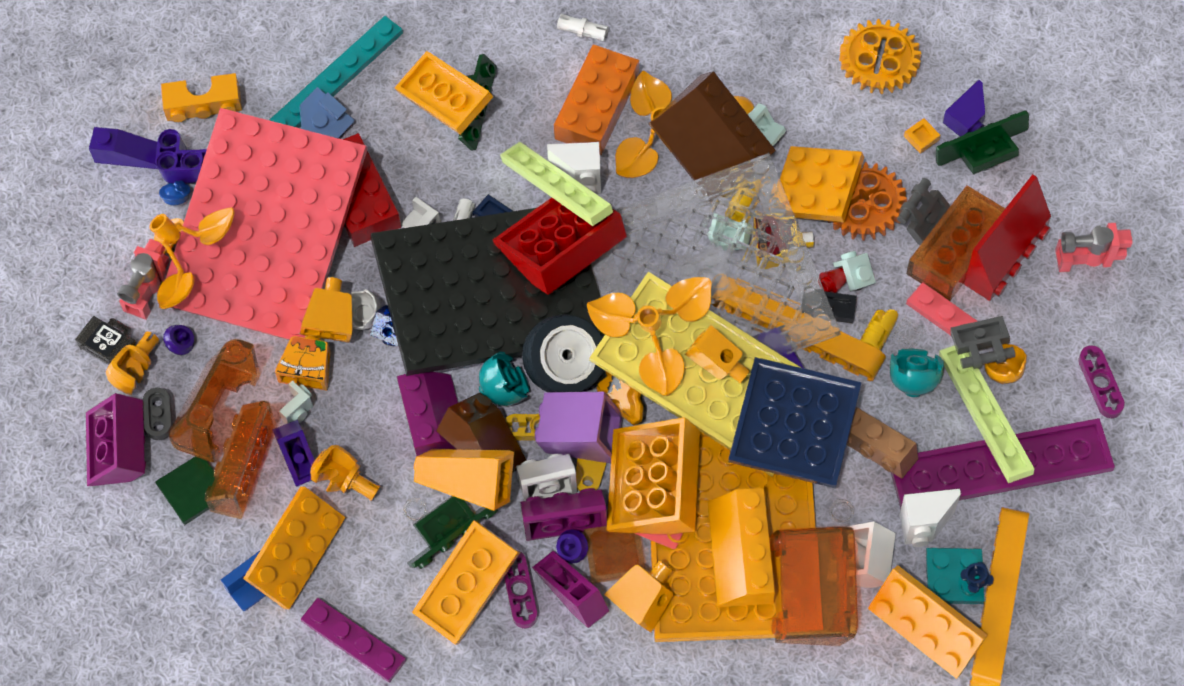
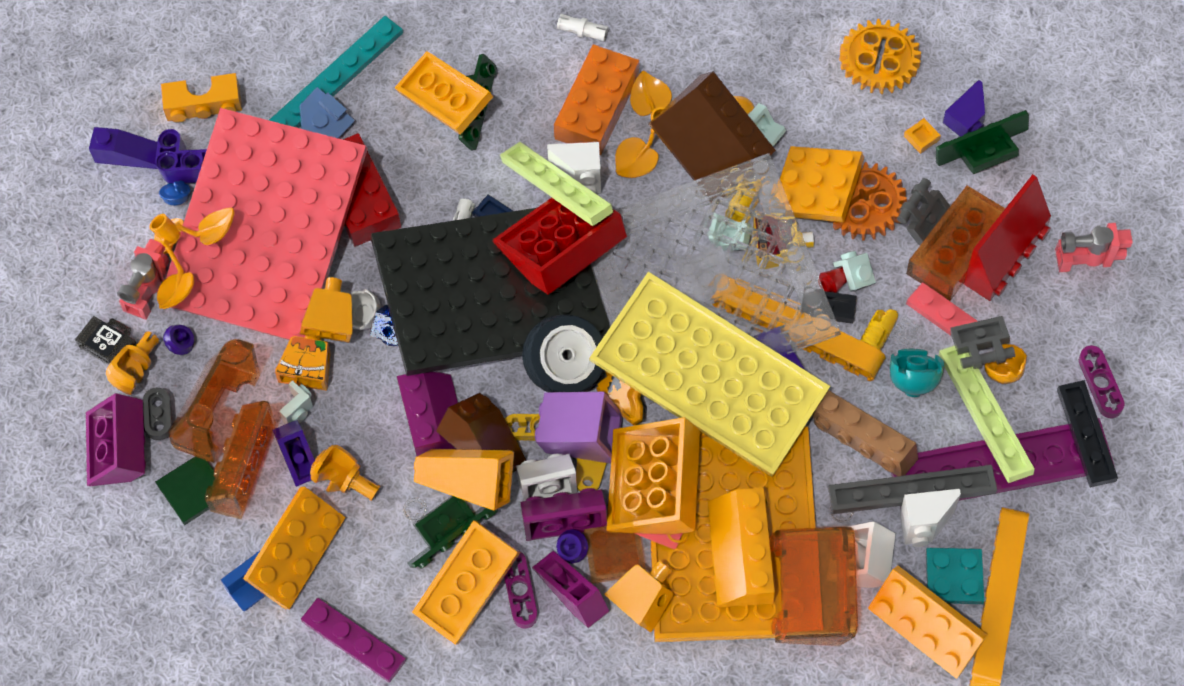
white panel [401,197,440,228] -> none
teal cylinder [479,352,529,406] -> none
light orange plant [587,277,711,396] -> none
light orange torso [684,325,750,383] -> none
dark blue plate [728,357,862,488] -> none
dark blue plate [961,562,994,593] -> none
none -> dark grey plate [828,465,997,514]
none -> black plate [1057,380,1118,488]

